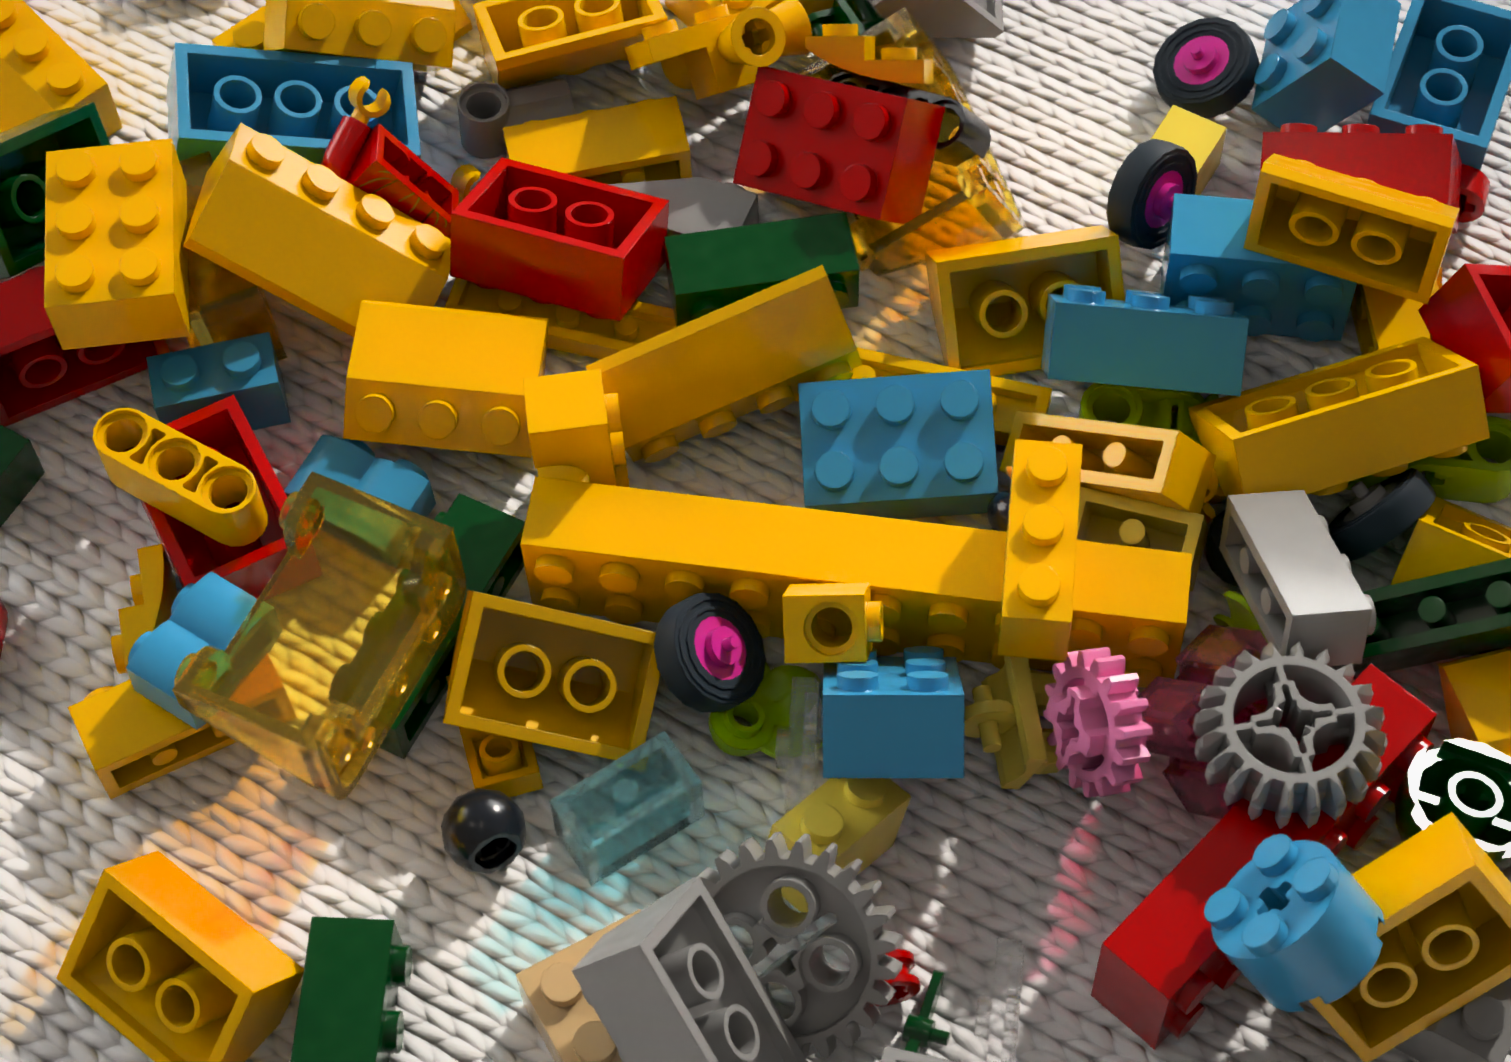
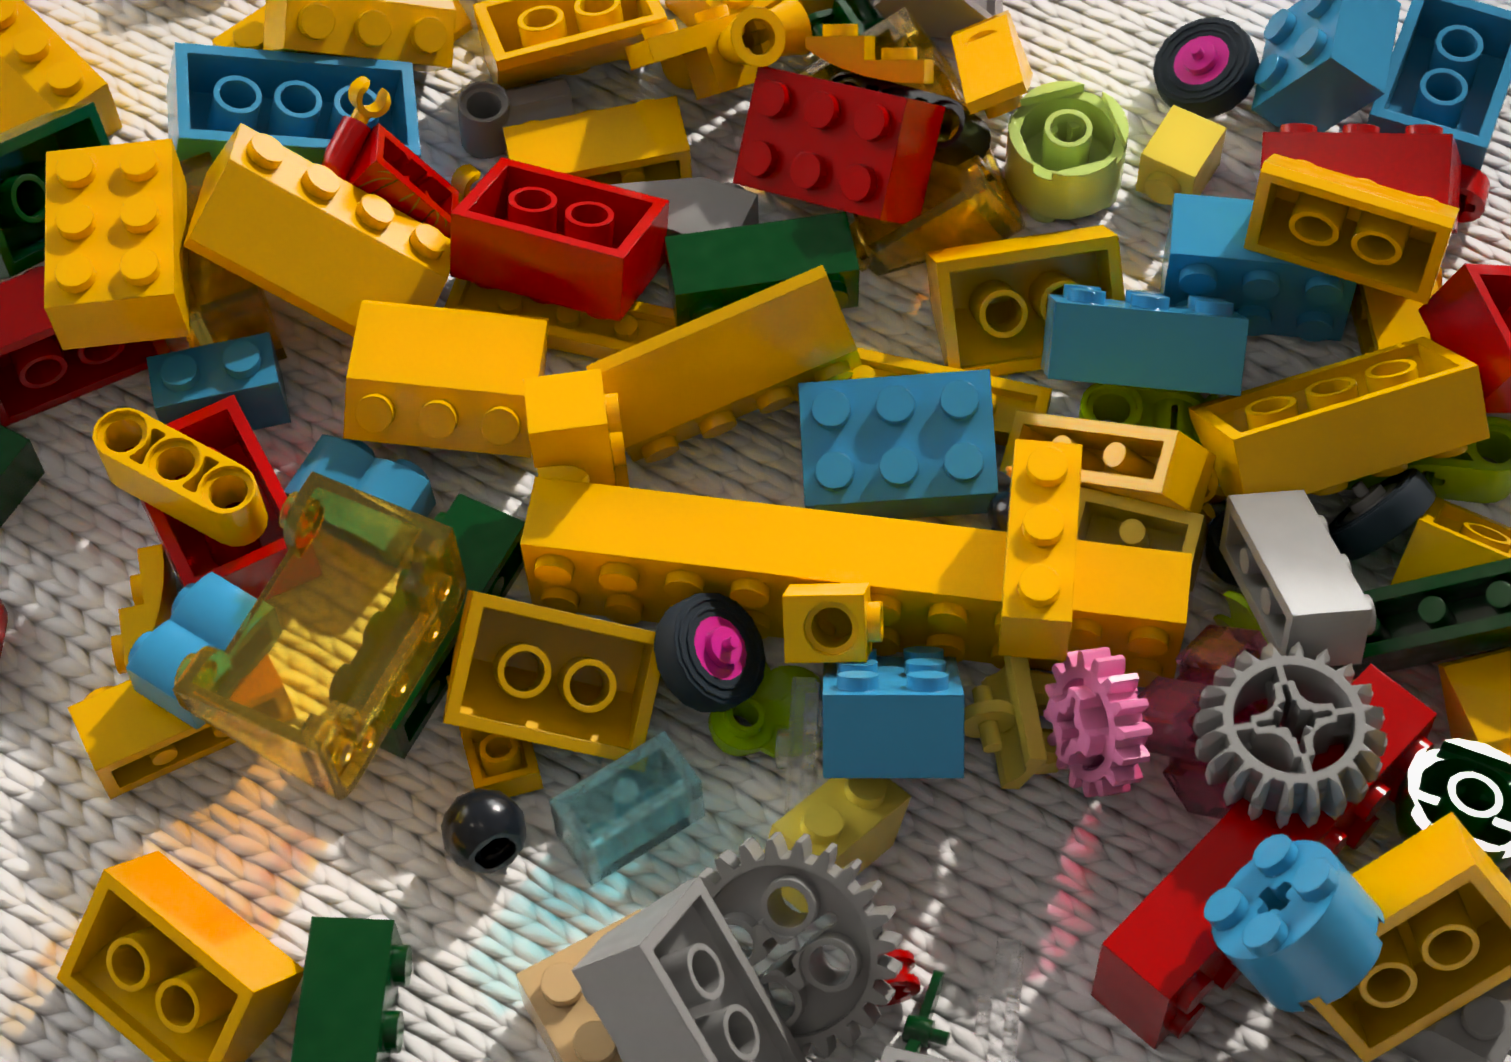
black wheel [1106,139,1197,250] -> none
none -> yellow slope [951,10,1033,119]
none -> yellowish green brick [1005,81,1129,223]

